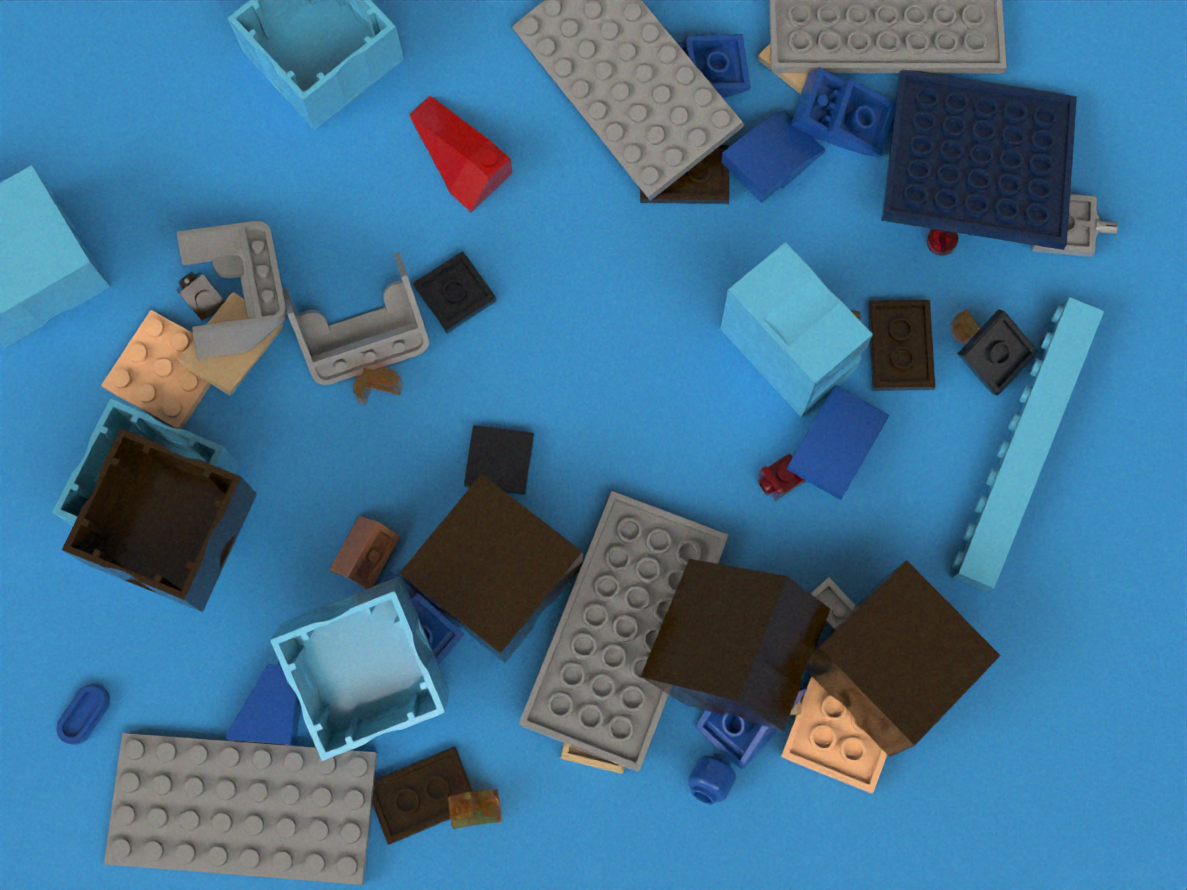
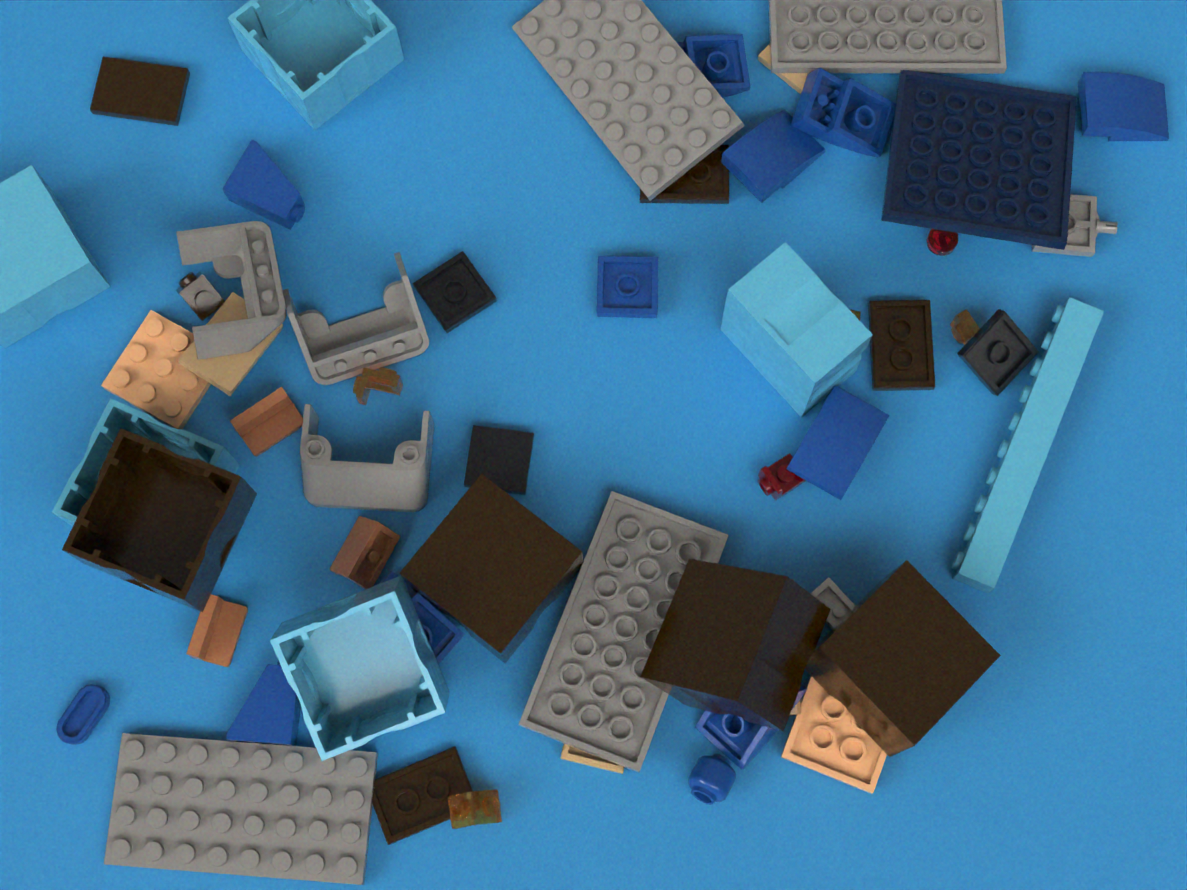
red wedge [409,96,513,213] -> none
none -> dark brown tile [90,57,190,126]
none -> nougat panel [186,594,248,667]
none -> blue slope [223,140,305,230]
none -> nougat panel [230,387,303,457]
none -> light grey windscreen [300,404,434,512]
none -> blue plate [597,256,658,318]
none -> blue slope [1078,72,1169,141]

